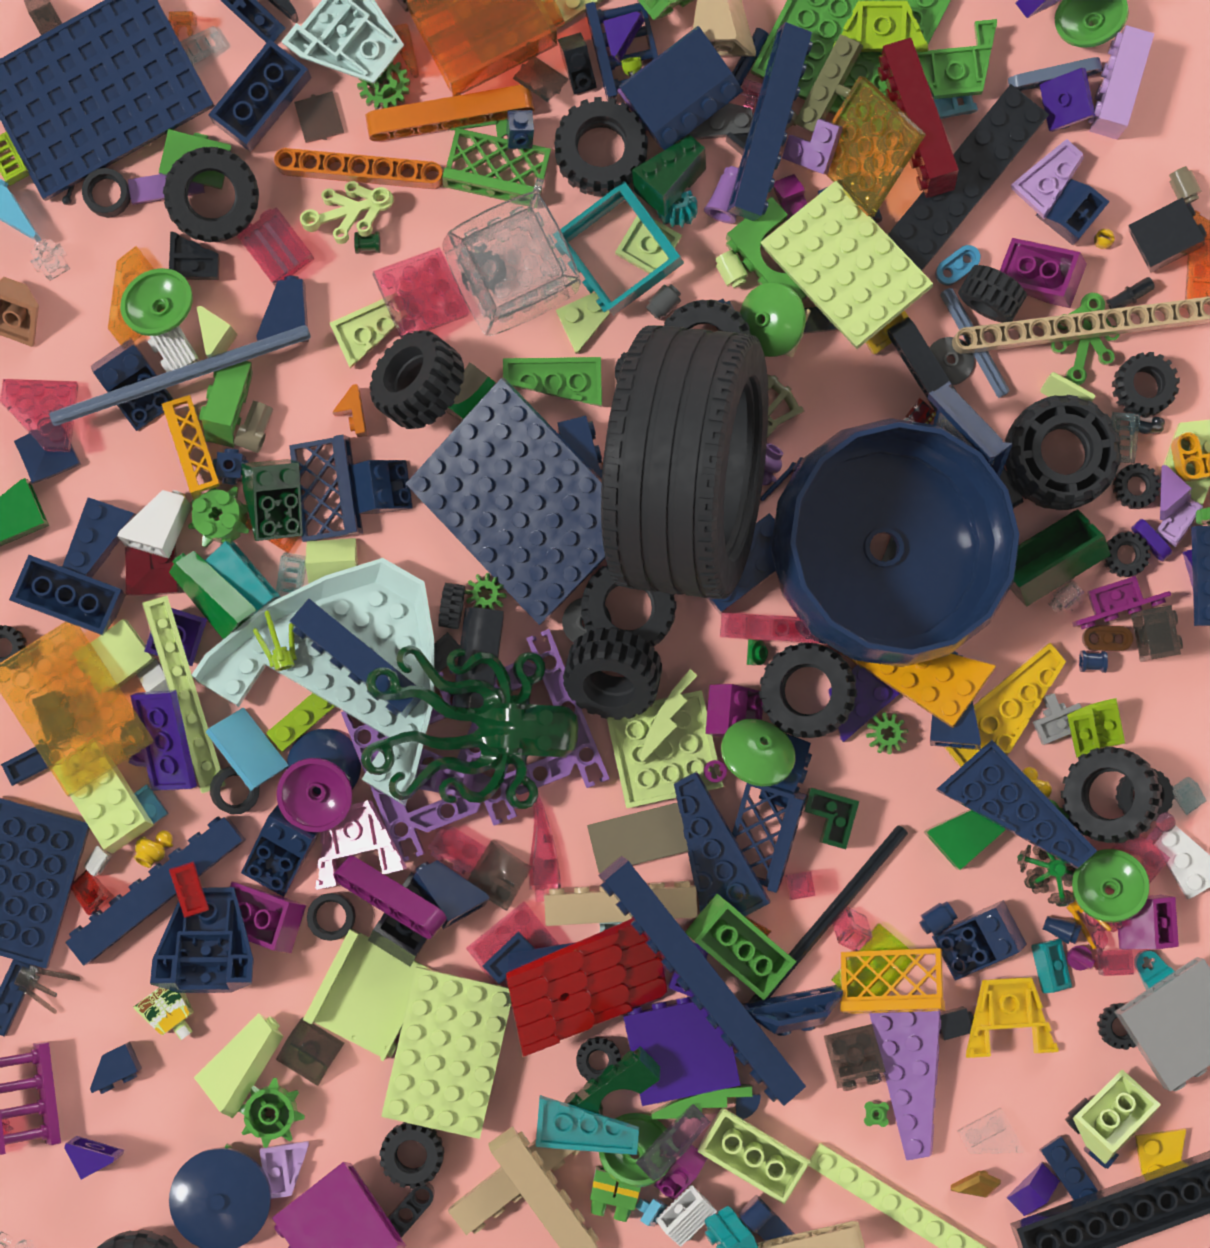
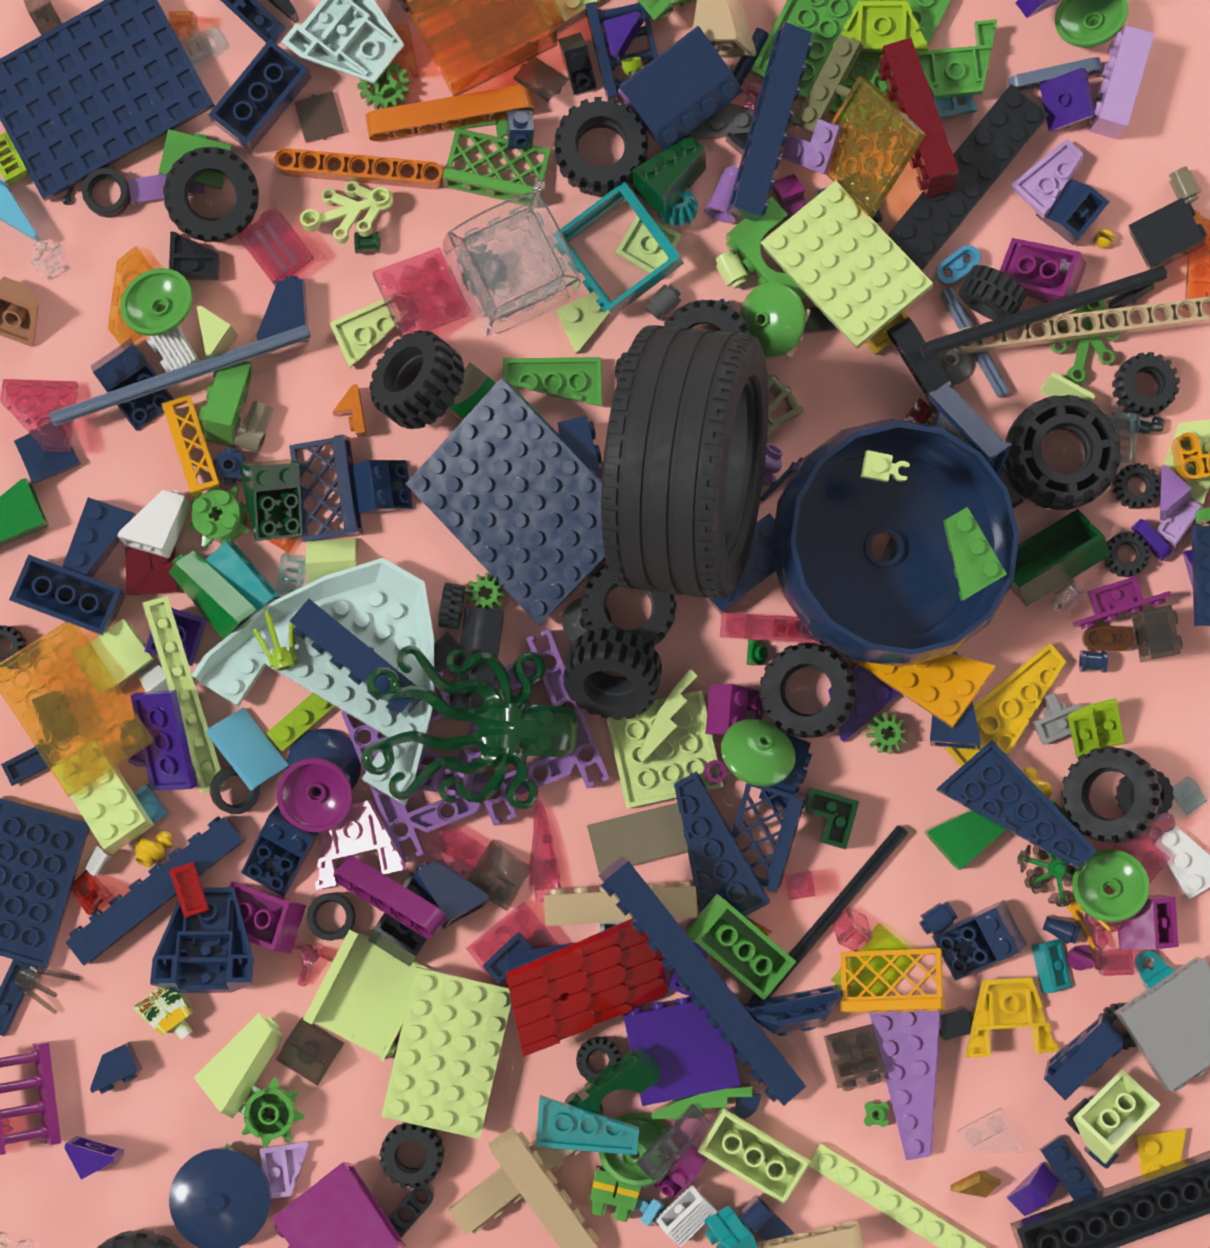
none -> clear pink plant [293,944,333,987]
none -> yellowish green plate [861,450,910,482]
none -> black axle [920,266,1168,358]
none -> bright green wing [943,507,1007,601]
none -> dark blue wedge [1044,1014,1124,1101]

